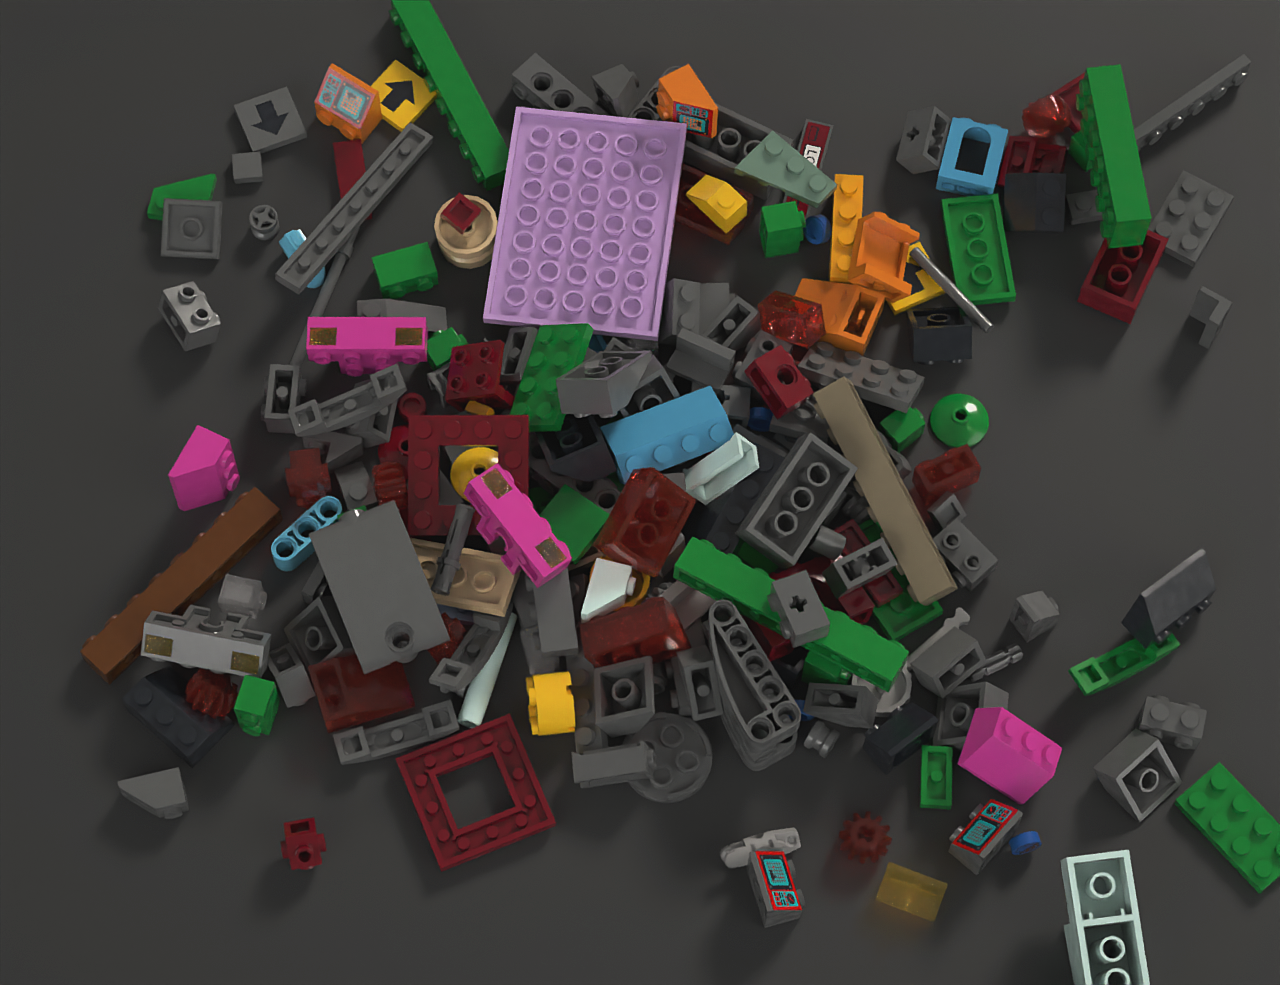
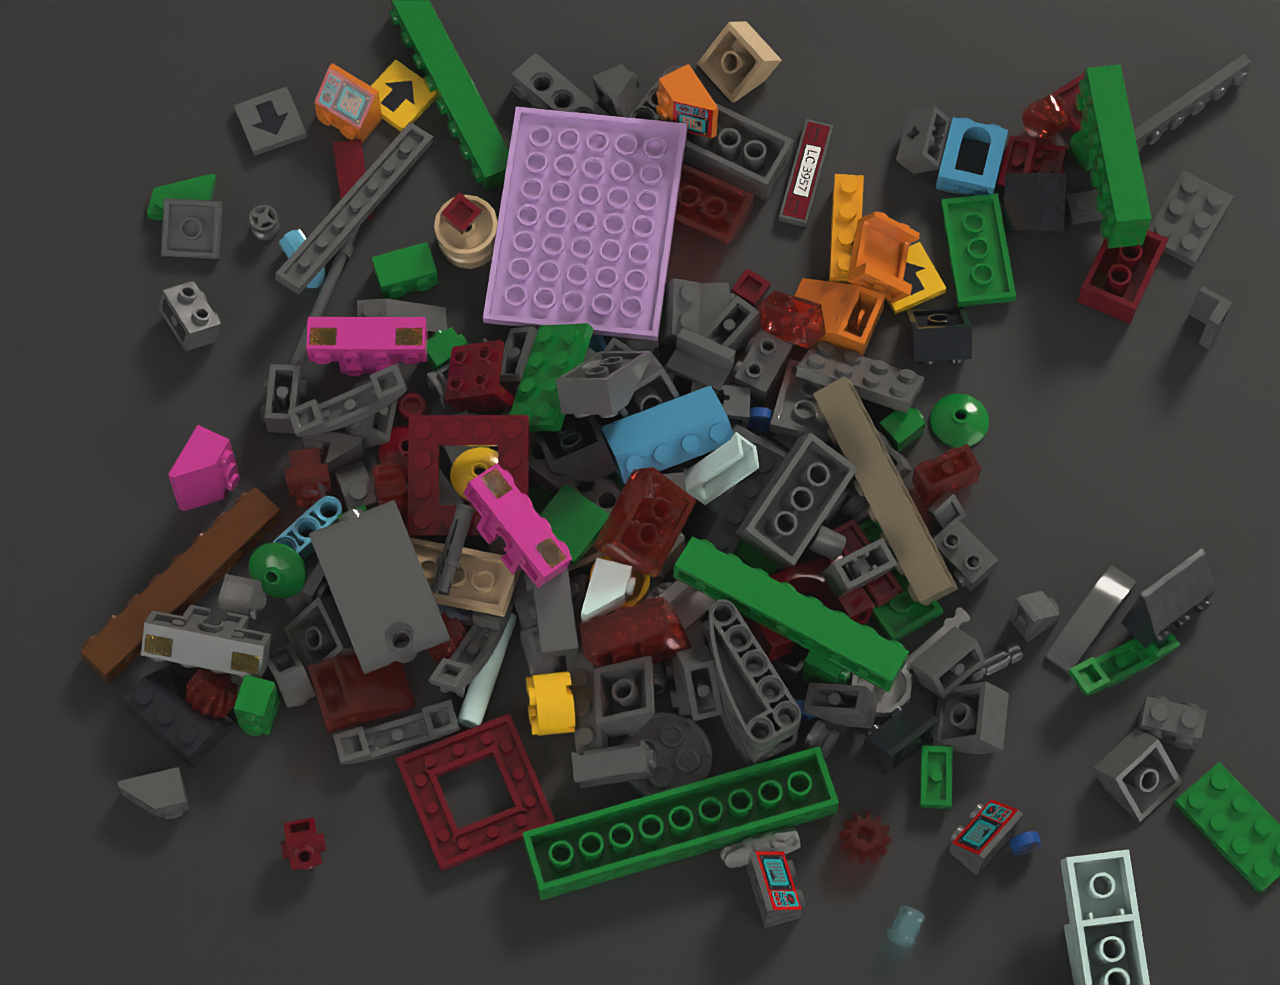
dark grey tile [232,151,263,184] -> none
light orange tile [465,401,495,415] -> none
yellow slope [686,175,747,233] -> none
sand green wing [734,130,837,208] -> none
dark red brick [744,345,814,420] -> none
green brick [759,201,806,258] -> none
dark grey brick [767,570,830,648] -> none
blue tile [803,214,832,244] -> none
clear yellow panel [876,862,948,922] -> none
dark grey bar [909,247,994,334] -> none
dark pink slope [958,707,1062,804] -> none
none -> green dish [249,542,307,599]
none -> green brick [522,746,839,900]
none -> tan slope [697,21,782,102]
none -> dark red plate [730,268,771,308]
none -> clear light blue bush [886,906,925,947]
none -> dark grey slope [1045,565,1137,674]

